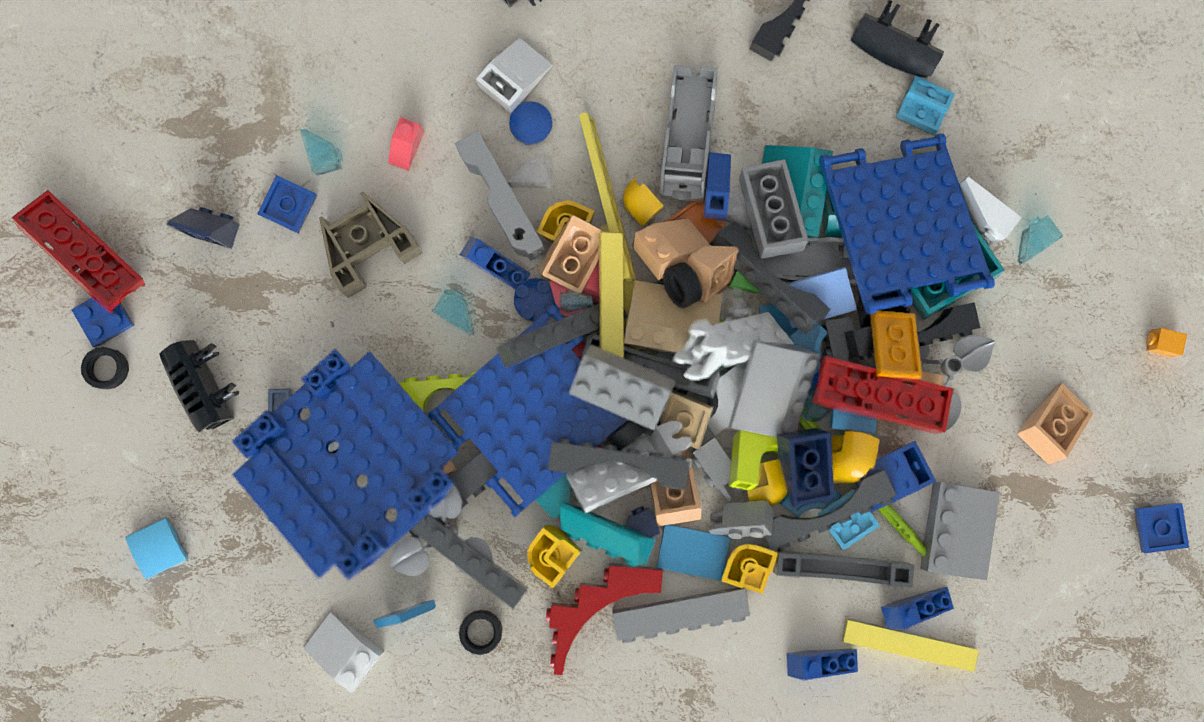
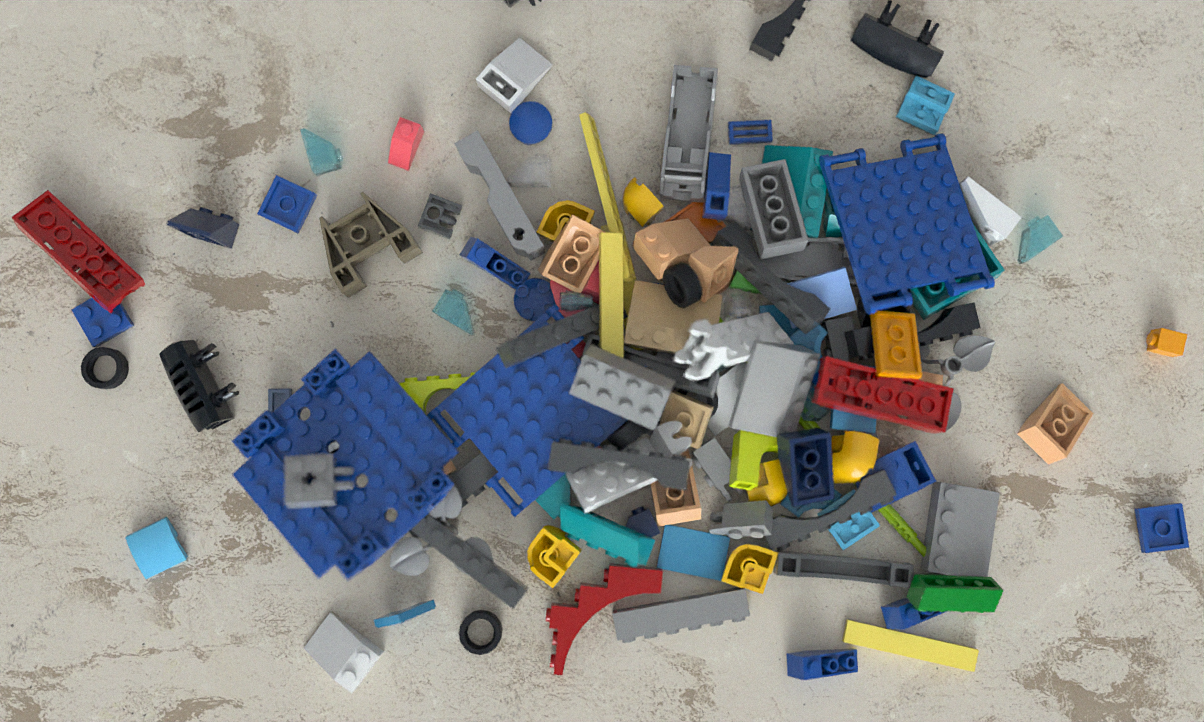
none -> light grey hinge [285,454,354,509]
none -> dark grey brick [418,193,462,239]
none -> blue tile [728,120,773,145]
none -> green brick [906,574,1004,613]

